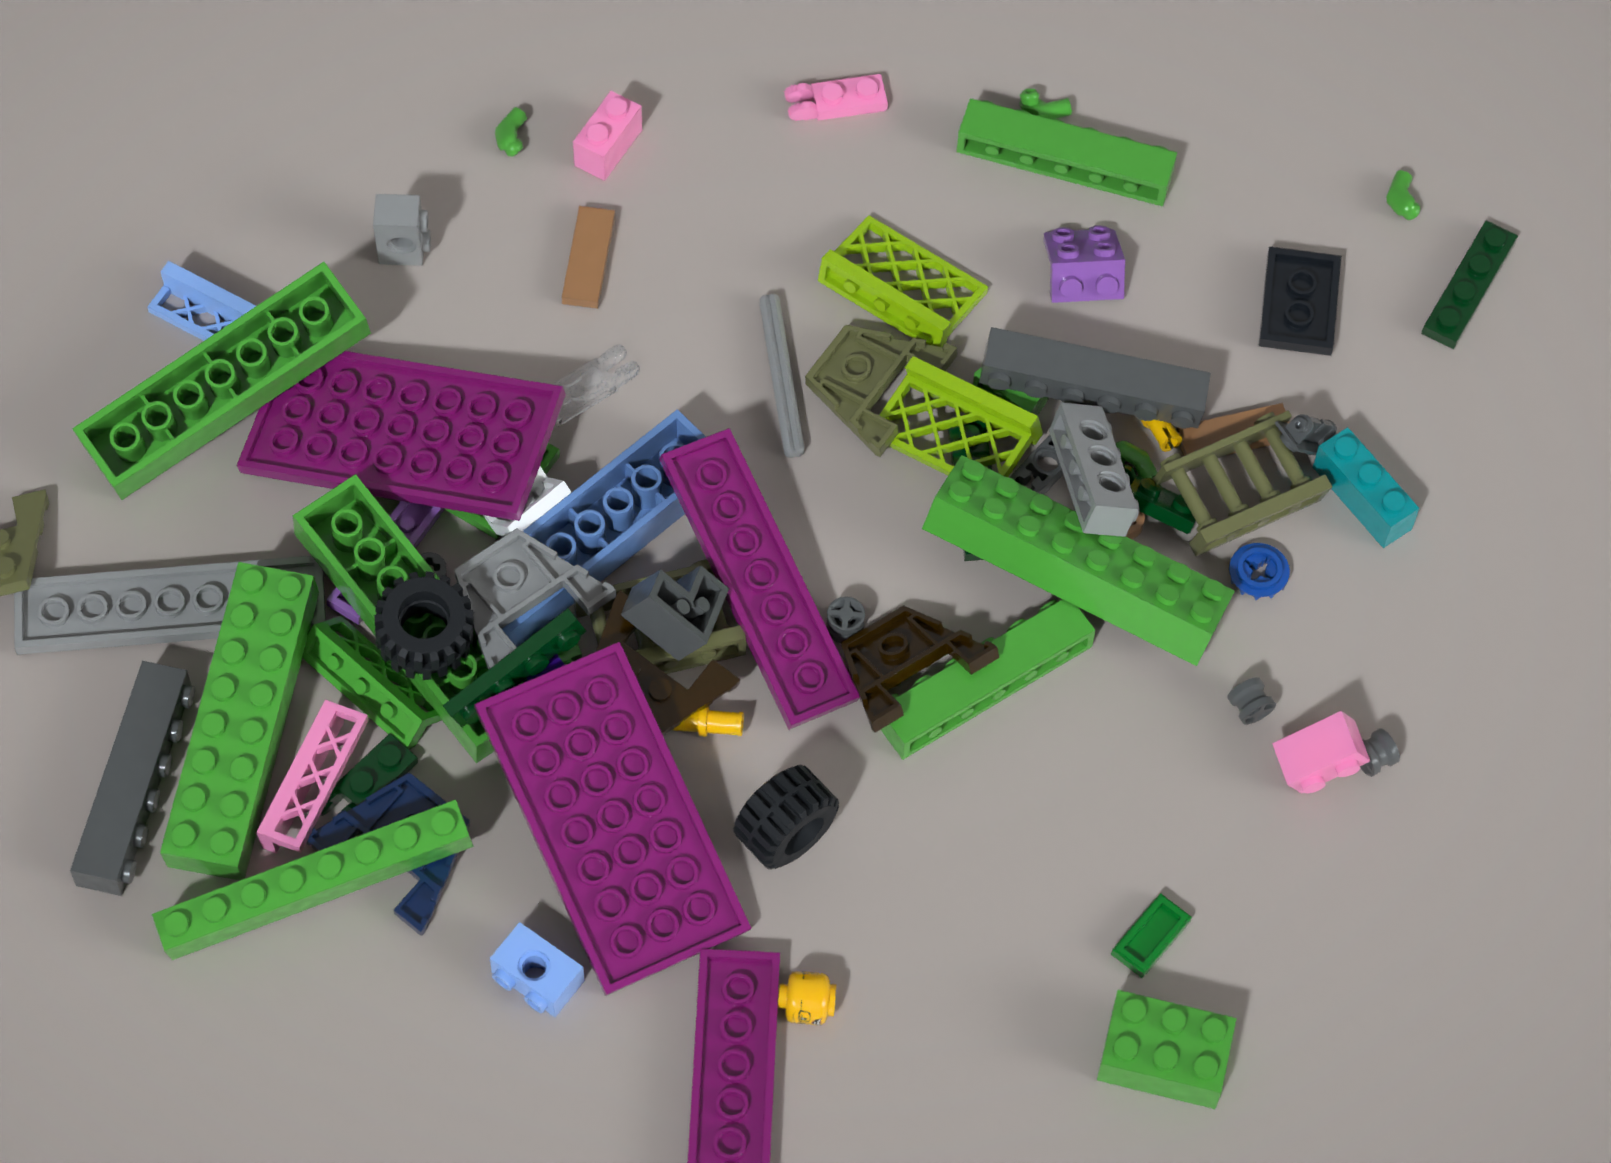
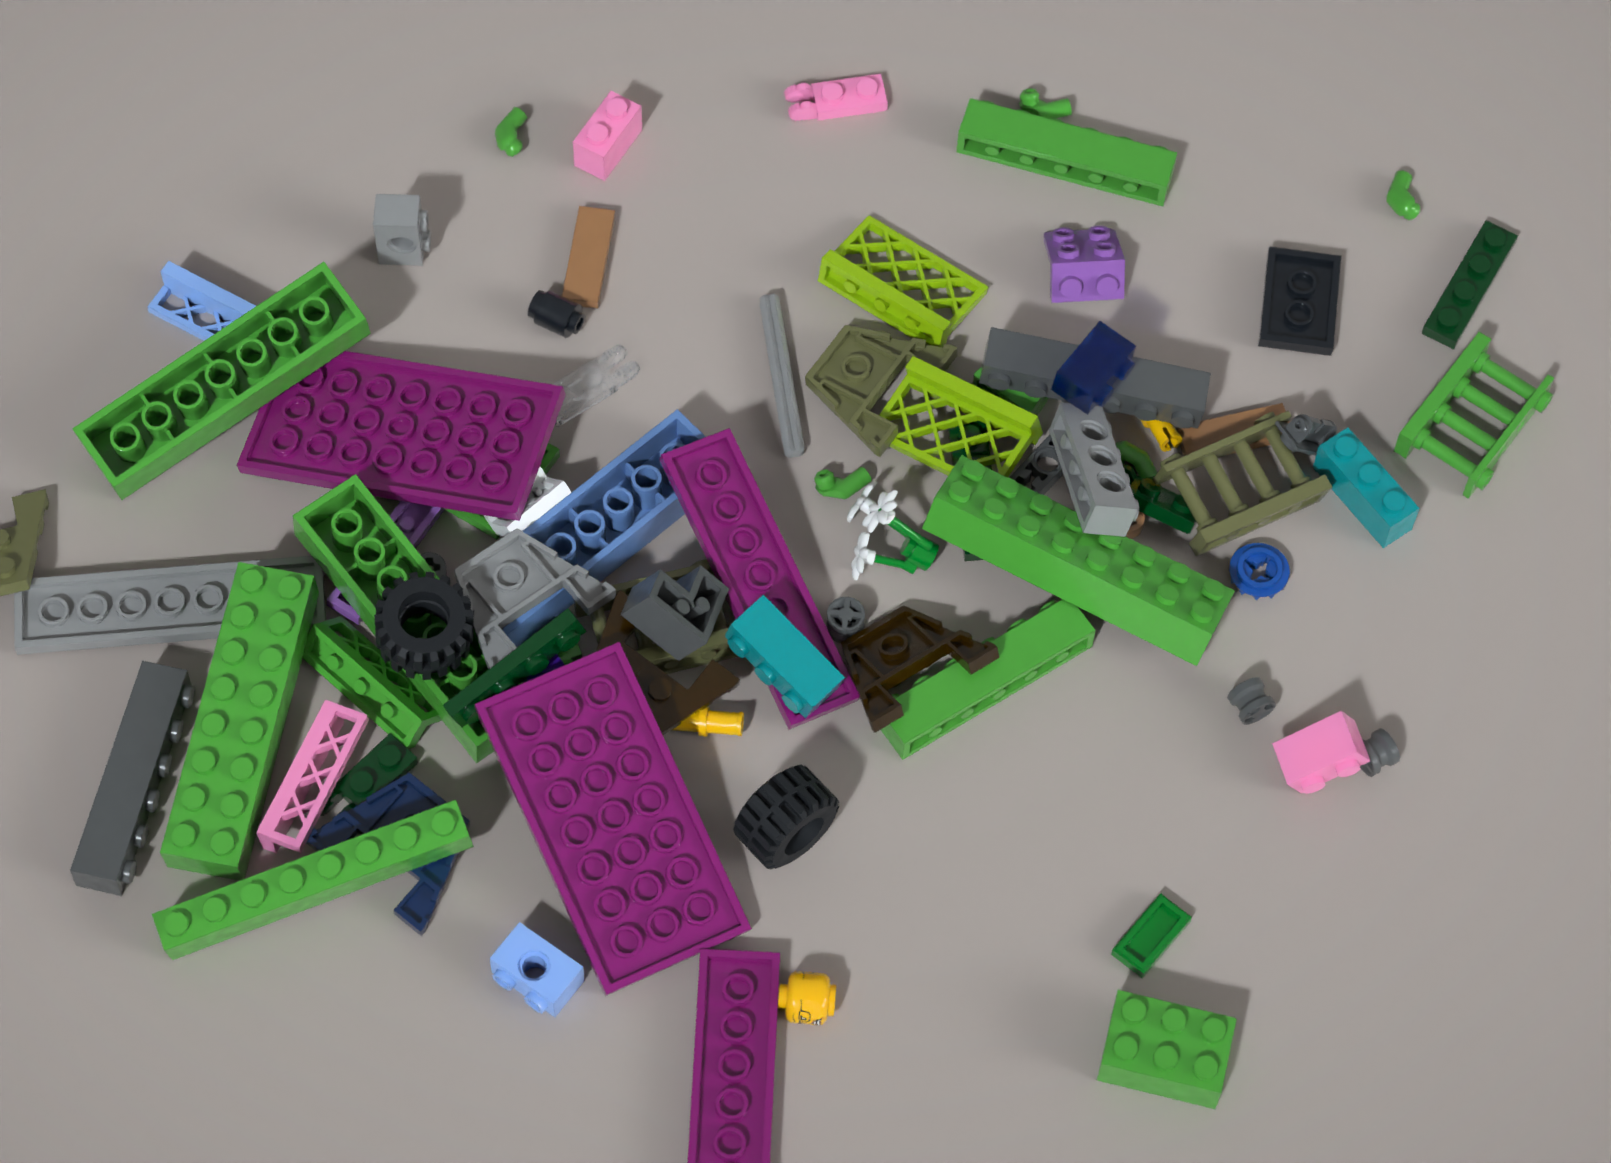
none -> black brick [528,290,585,338]
none -> teal brick [725,595,845,719]
none -> bright green arm [814,467,872,499]
none -> plant [847,481,939,580]
none -> clear blue brick [1051,321,1136,415]
none -> bright green fence [1394,332,1554,499]

